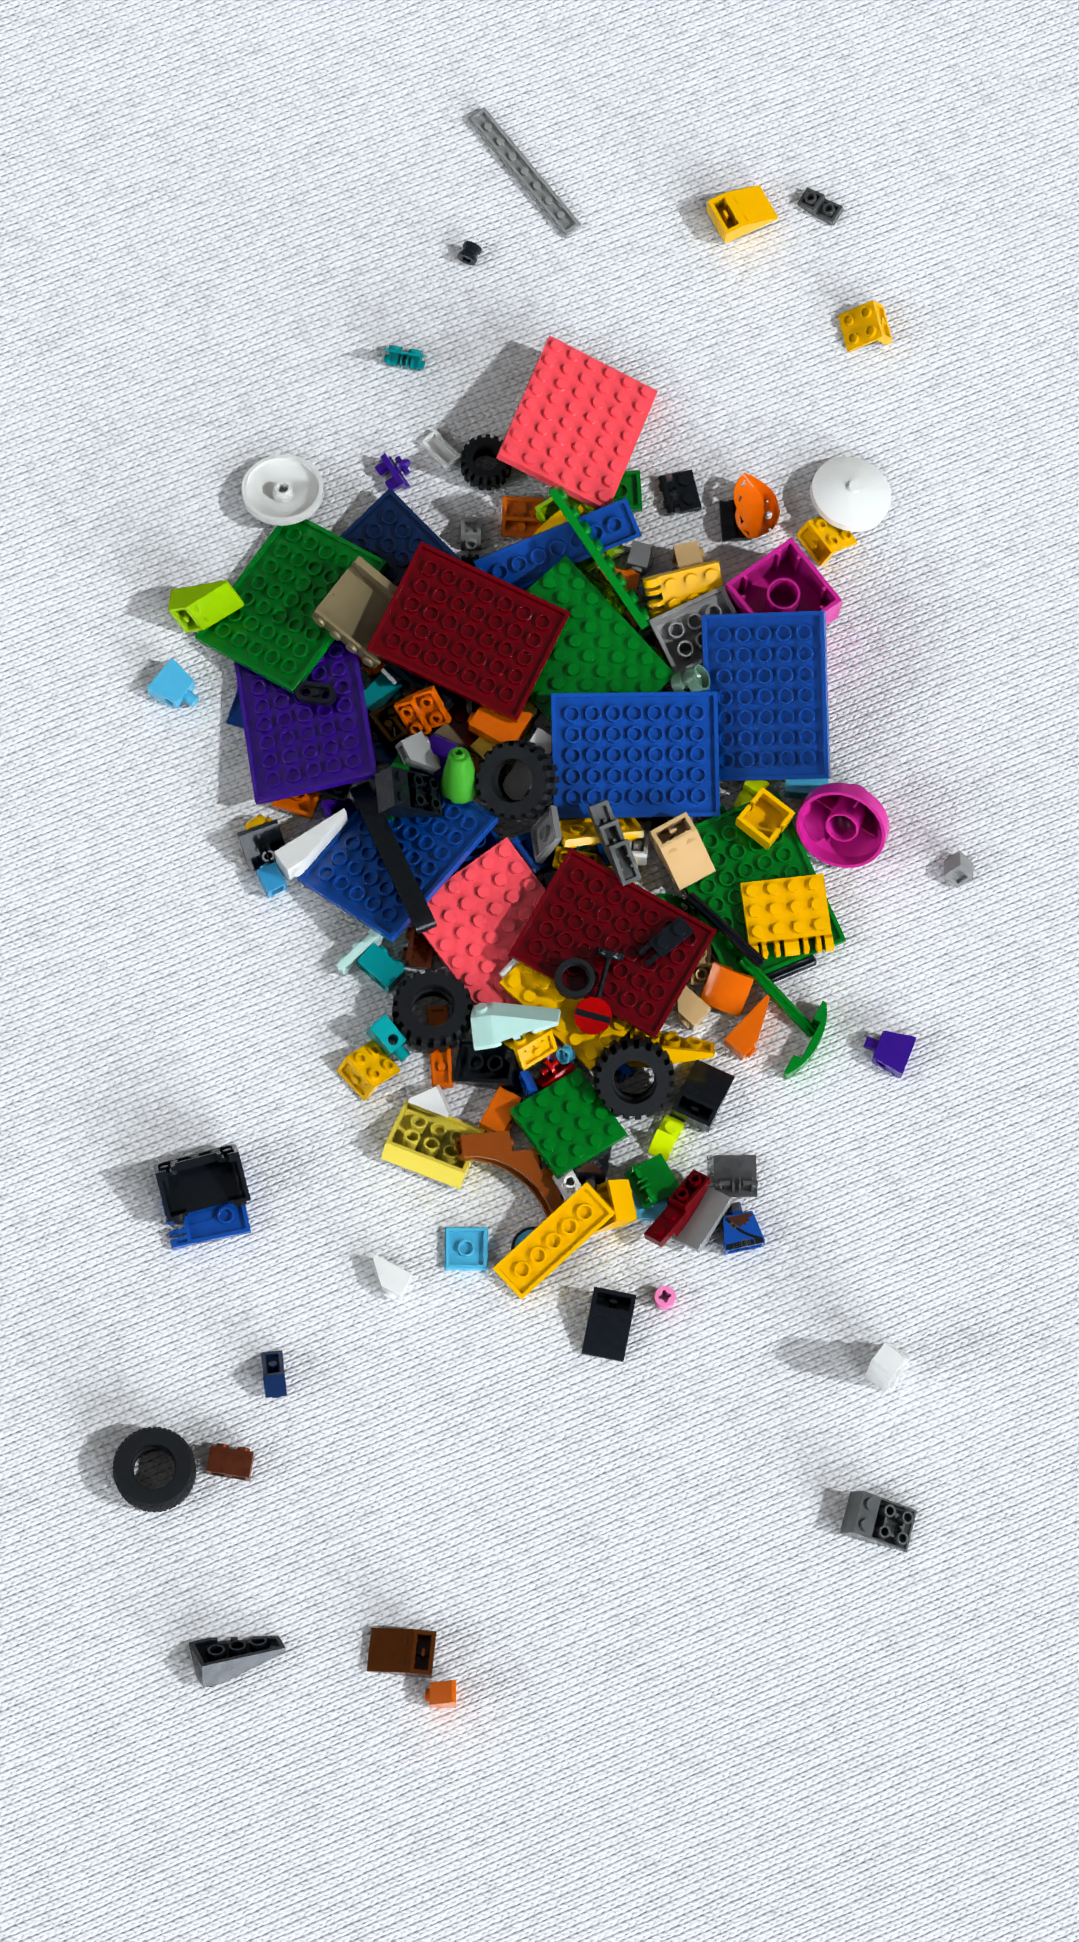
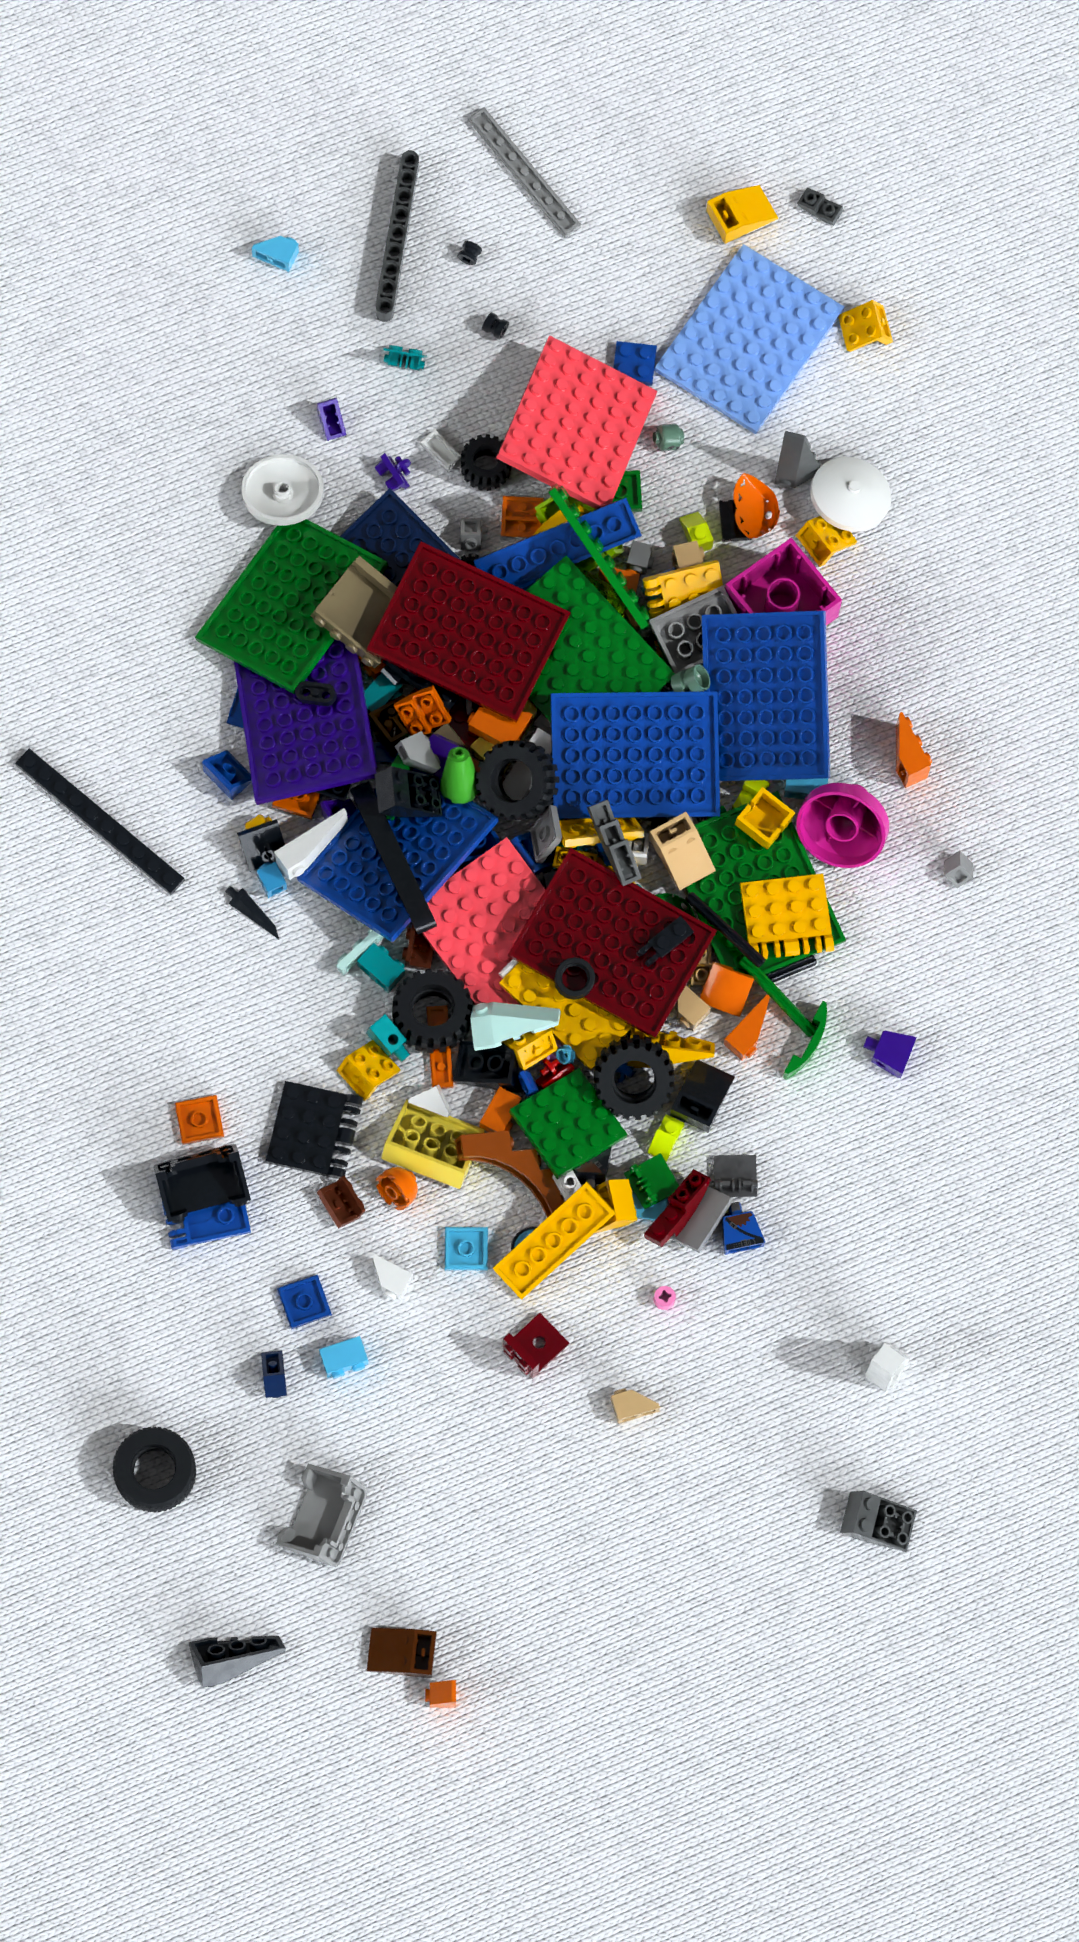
medium azure torso [147,658,200,709] -> none
lime slope [168,580,244,633] -> none
copper brick [206,1443,254,1481] -> none
piece [574,947,625,1035] -> none
black slope [581,1287,637,1362] -> none
black plate [658,470,702,516] -> none
none -> black plate [15,748,185,895]
none -> orange tile [175,1095,224,1145]
none -> blue slope [202,750,252,800]
none -> black bar [225,886,279,939]
none -> medium azure slope [252,236,299,272]
none -> black hinge [266,1081,364,1179]
none -> light grey windscreen [276,1463,367,1567]
none -> blue tile [277,1274,332,1330]
none -> dark purple slope [317,397,347,441]
none -> copper bracket [317,1176,366,1228]
none -> medium azure brick [319,1336,368,1379]
none -> dark grey beam [376,150,419,322]
none -> orange cylinder [376,1167,418,1210]
none -> black wheel [482,312,509,340]
none -> dark red bracket [503,1313,570,1379]
none -> tan slope [610,1388,660,1424]
none -> blue plate [614,341,657,386]
none -> sand green head [653,424,684,451]
none -> light blue plate [654,244,844,434]
none -> neon yellow slope [679,512,714,552]
none -> dark grey wedge [774,431,821,489]
none -> orange slope [896,712,932,788]

